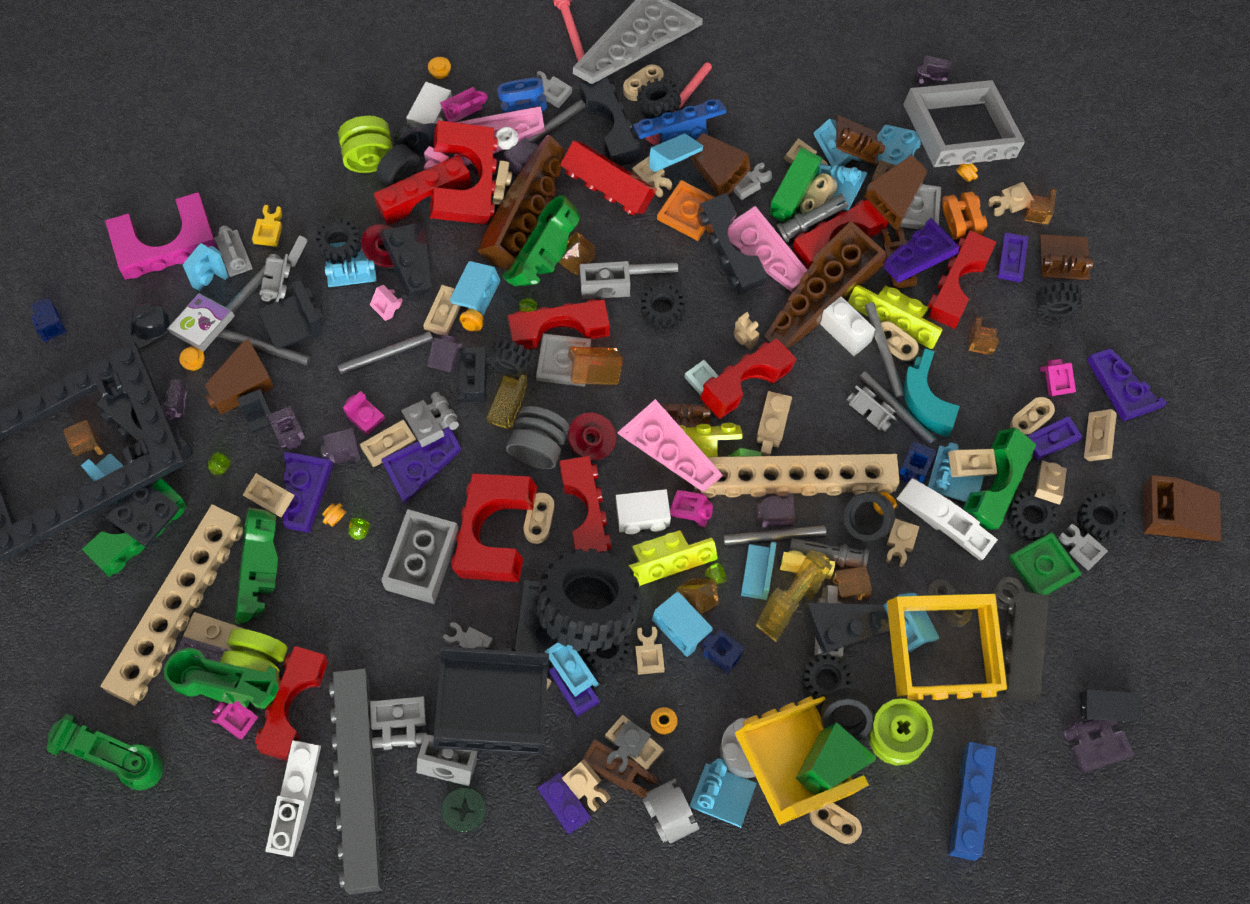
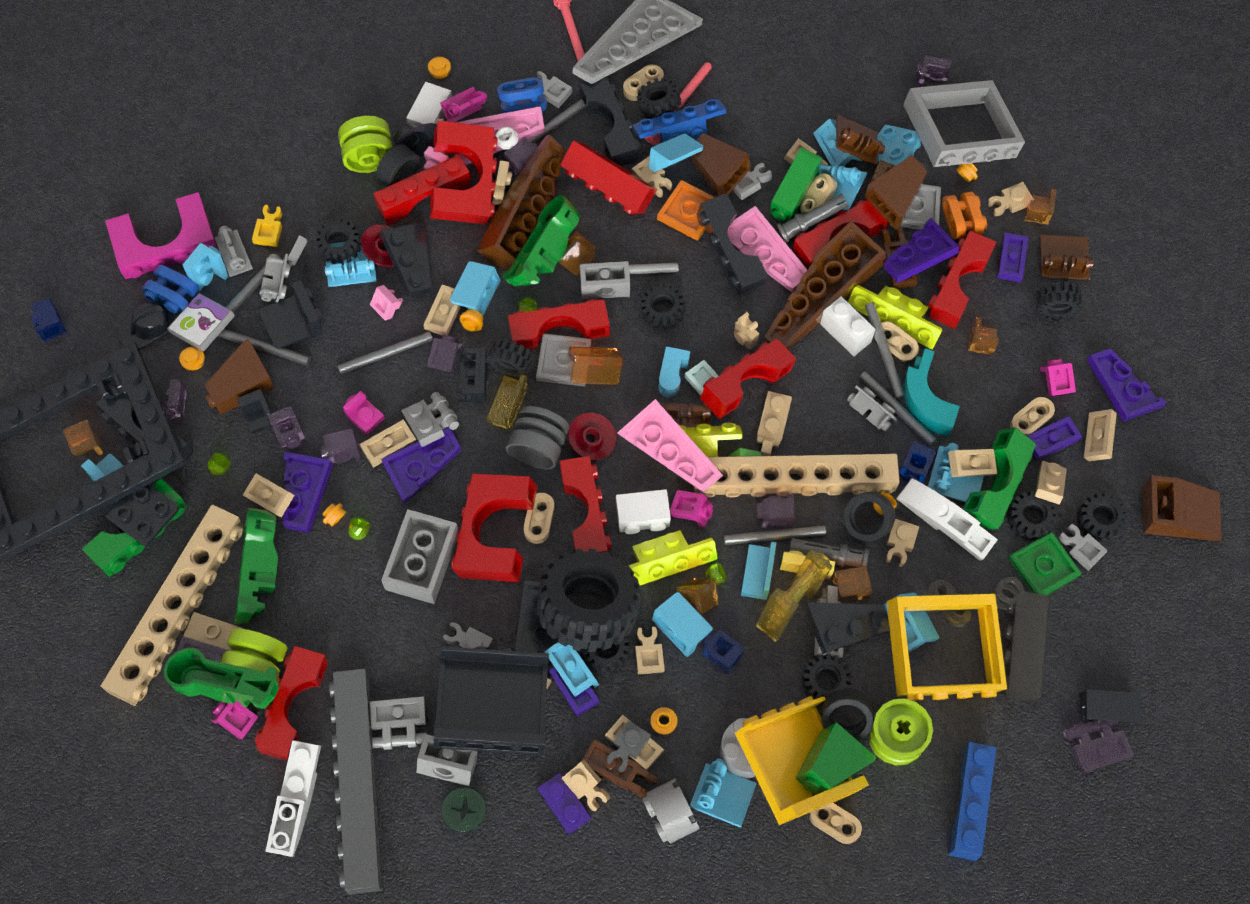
green piece [47,714,164,790] -> none
none -> blue brick [142,265,199,313]
none -> medium azure leg [659,347,690,398]

